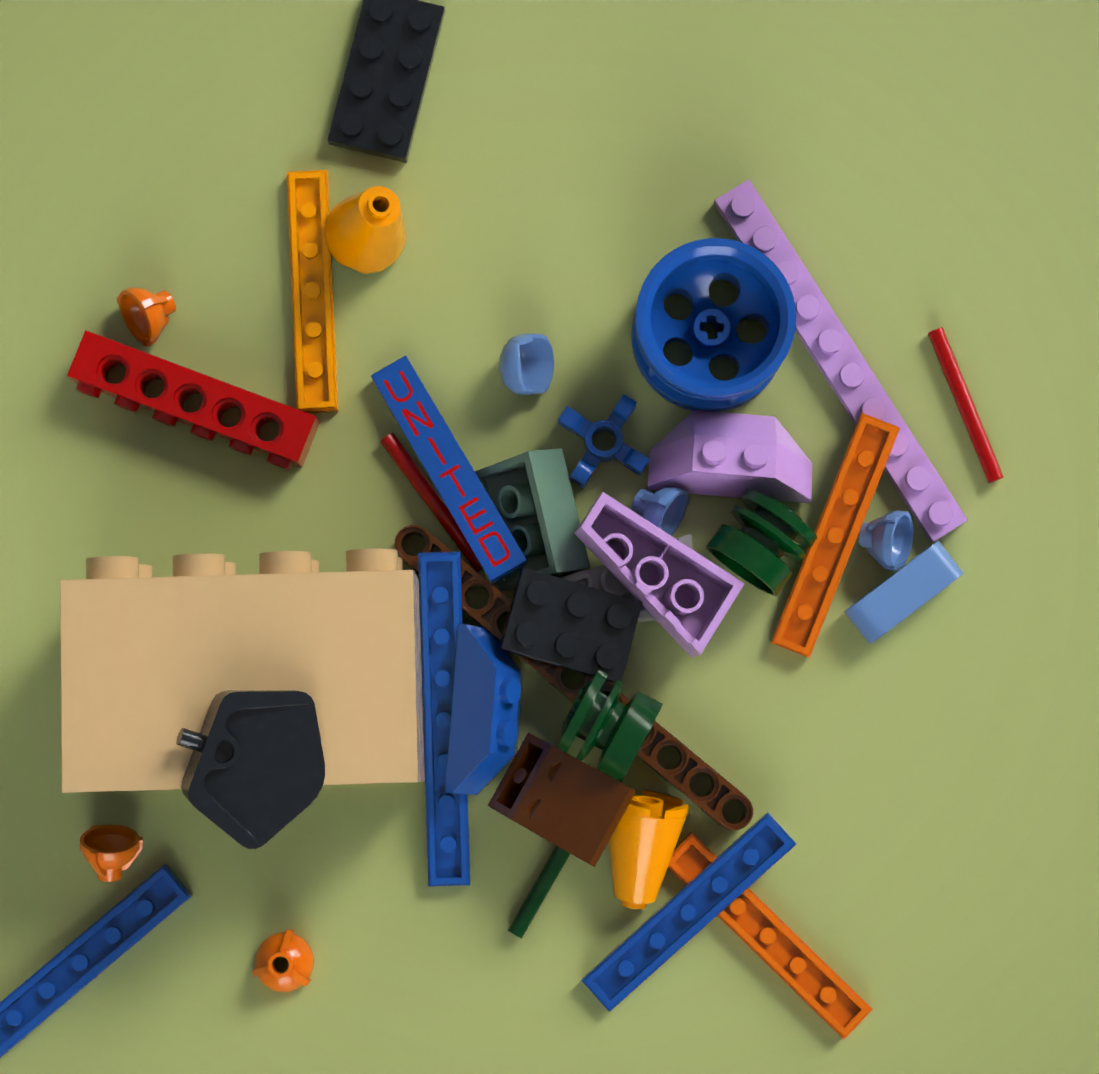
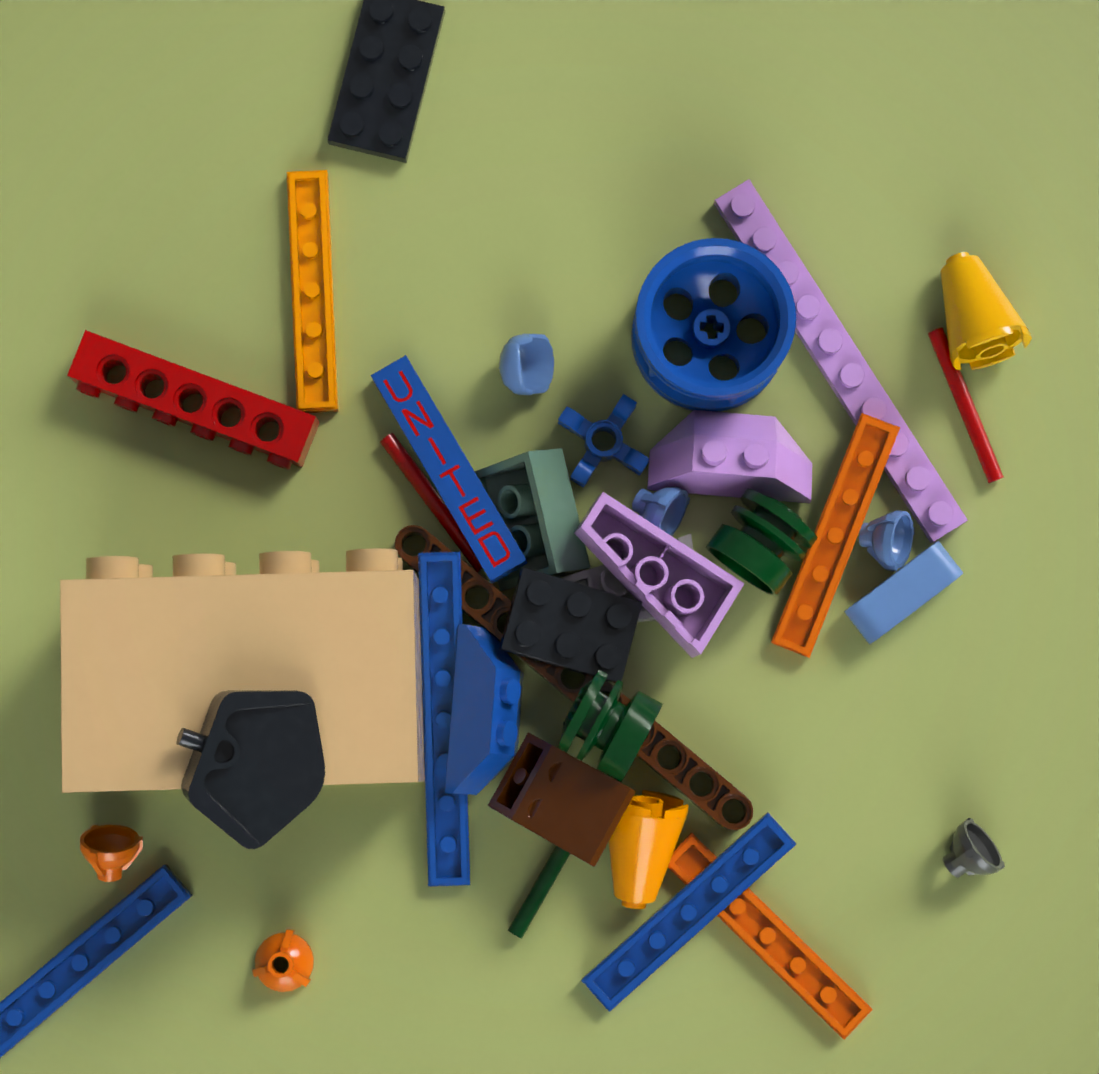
orange piece [116,287,176,347] -> none
light orange cone [325,186,406,274] -> none
none -> yellow cone [941,252,1032,370]
none -> dark grey piece [943,818,1005,878]

